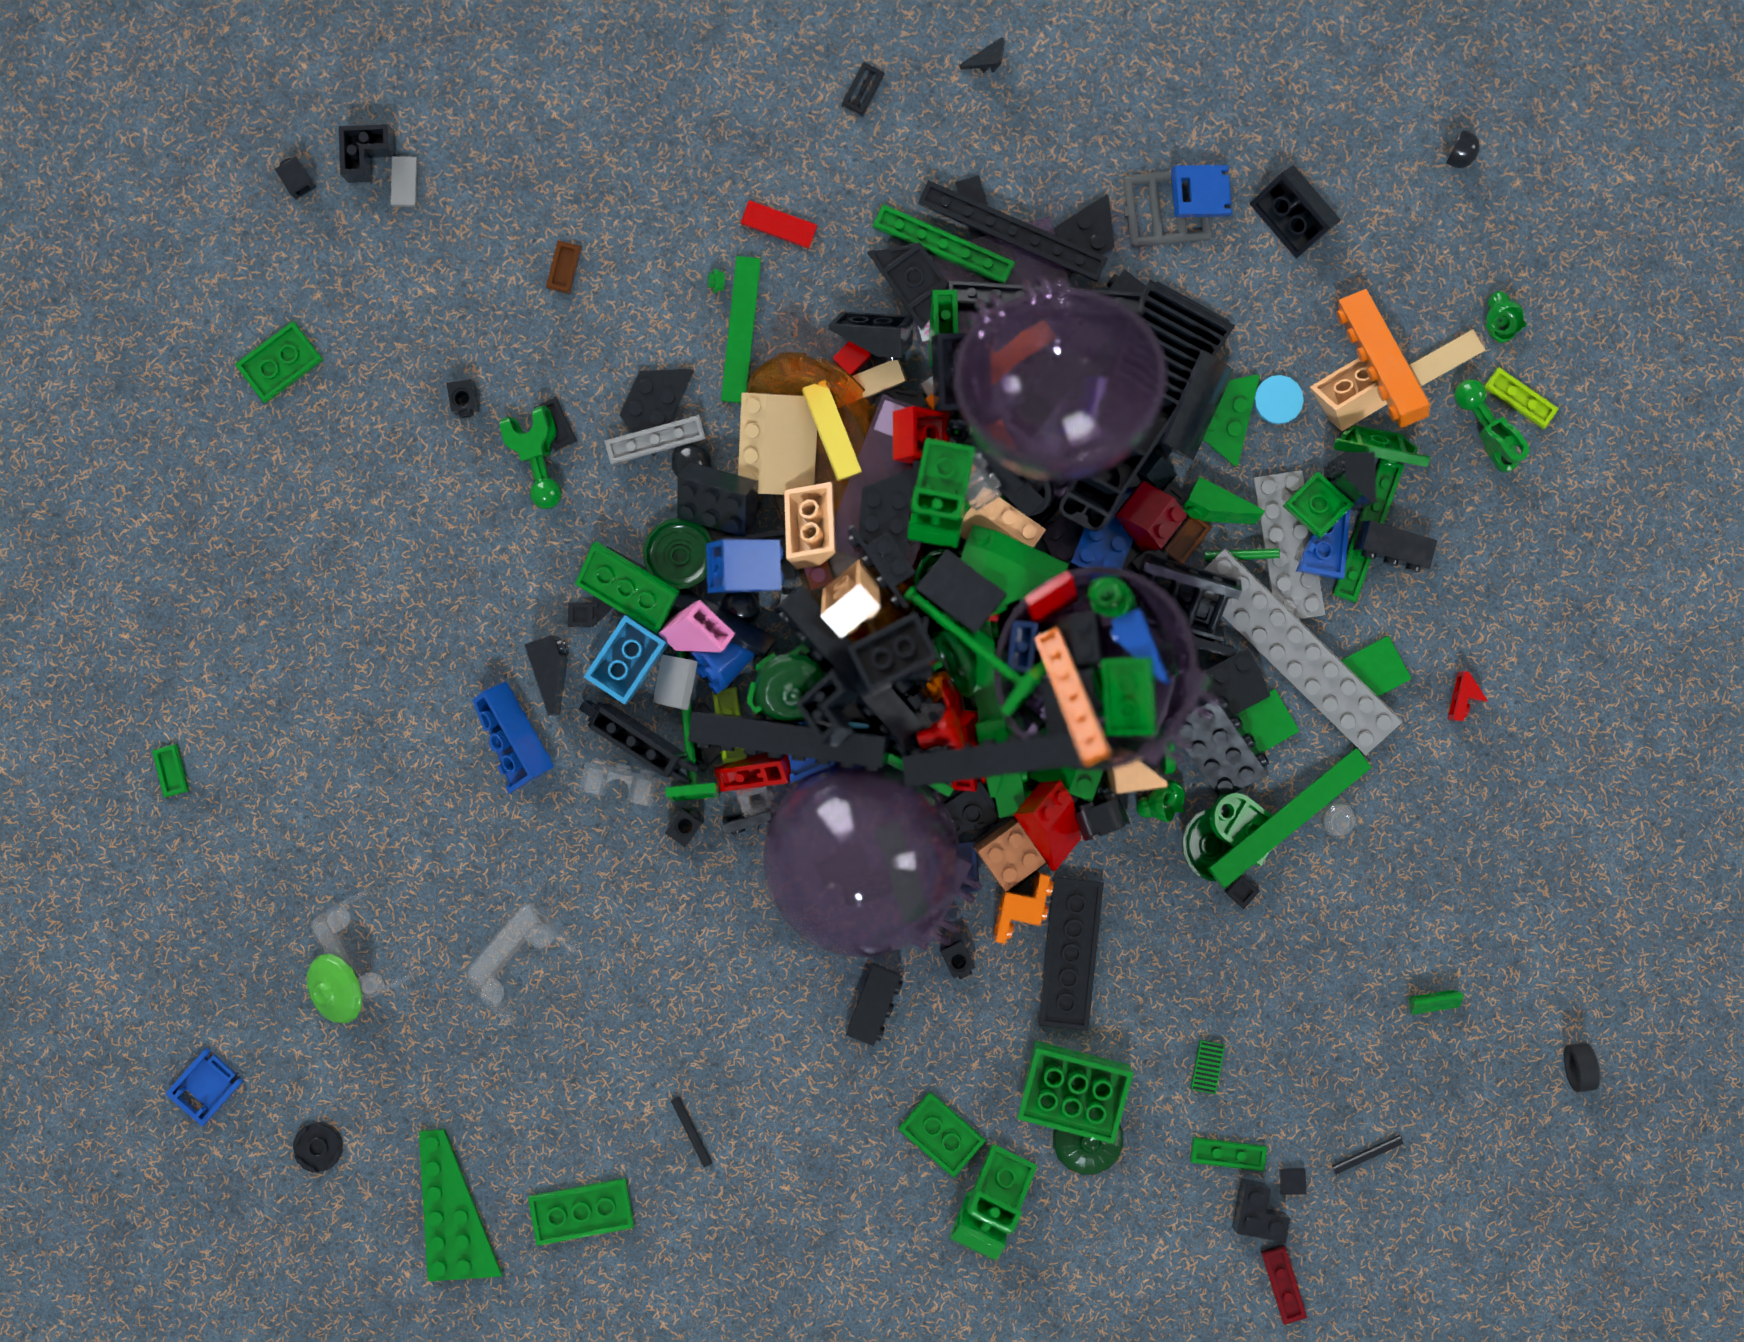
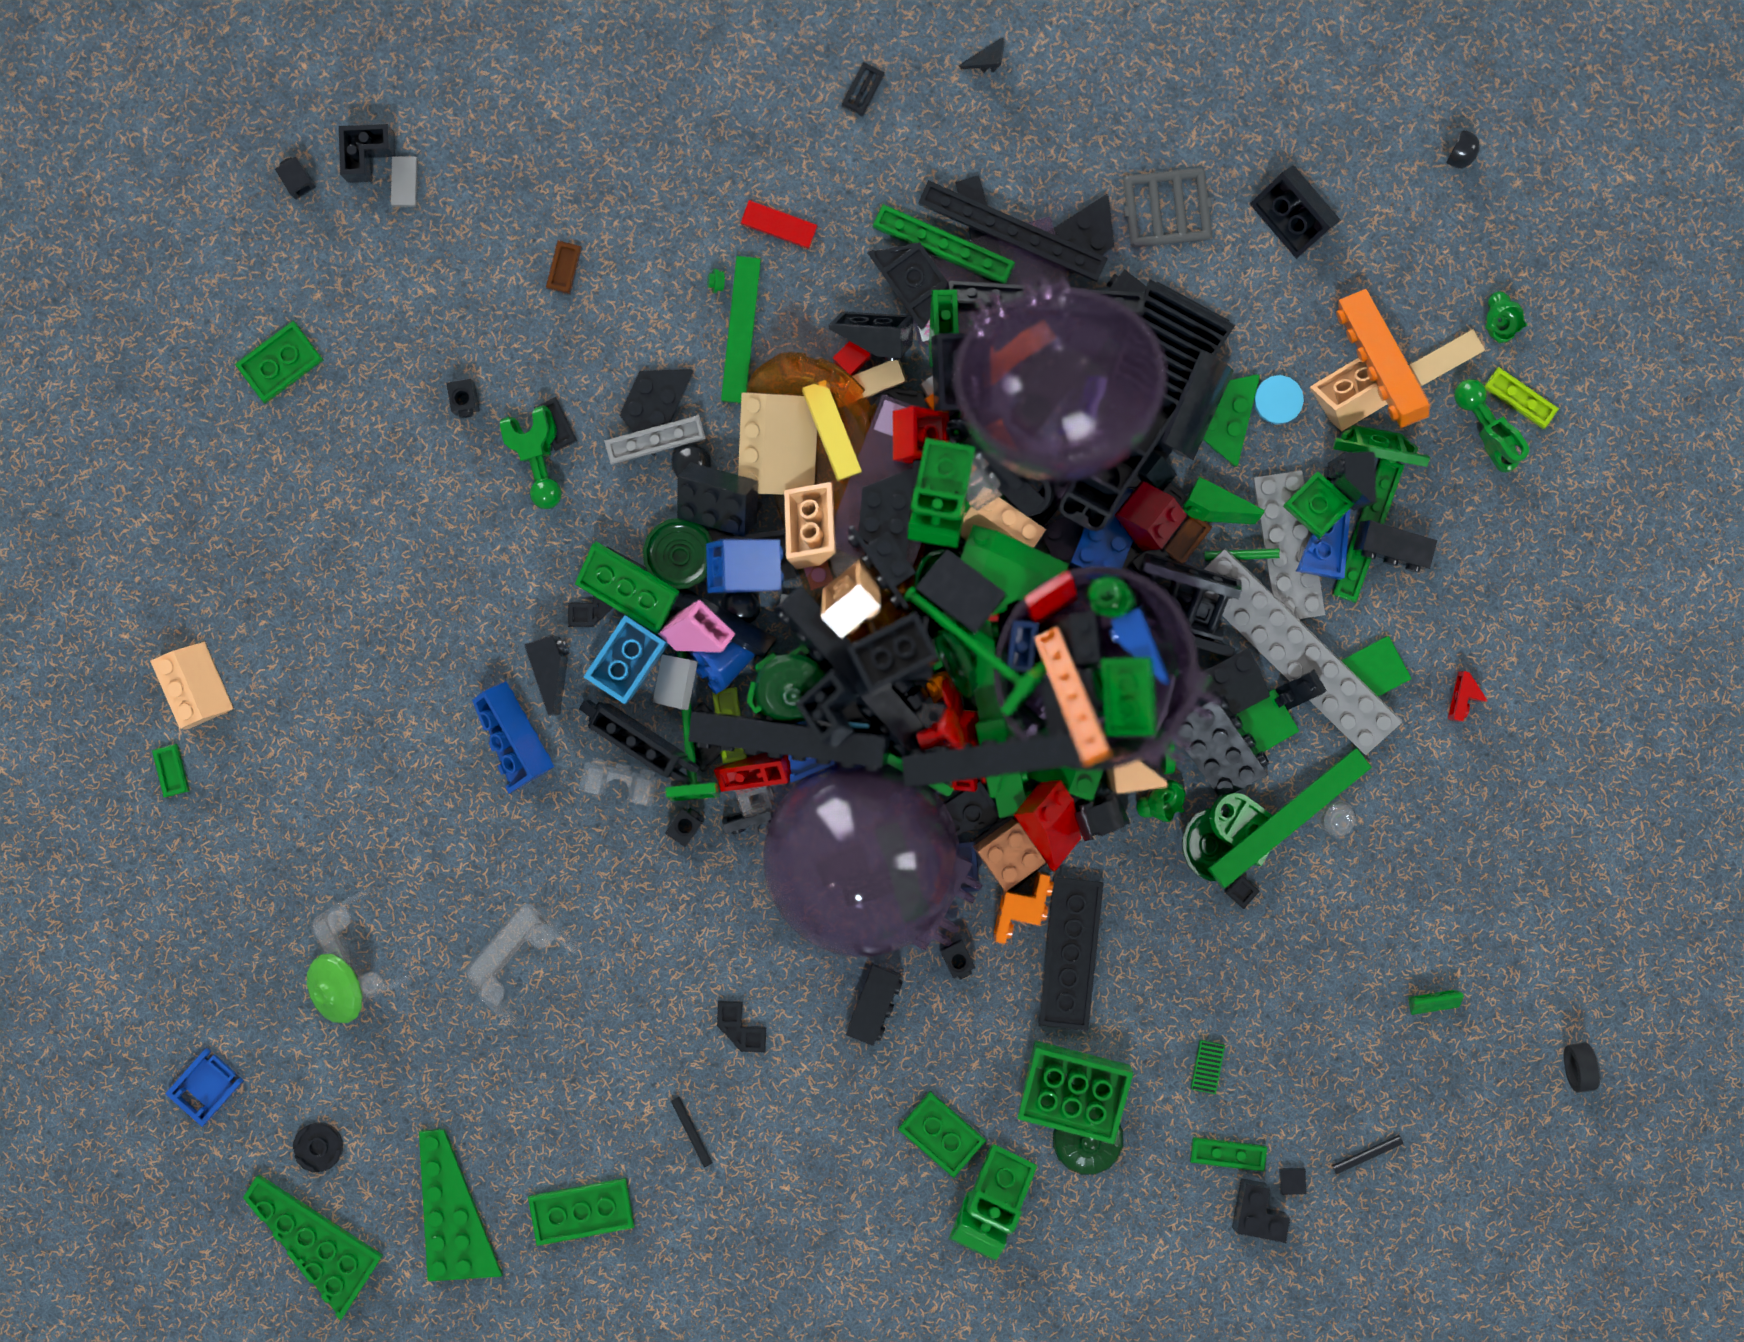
blue container [1171,165,1232,217] -> none
dark red tile [1261,1245,1307,1325] -> none
none -> light nougat slope [150,642,234,729]
none -> green wing [243,1174,383,1321]
none -> black tile [717,1000,767,1053]
none -> black plate [1274,669,1327,710]

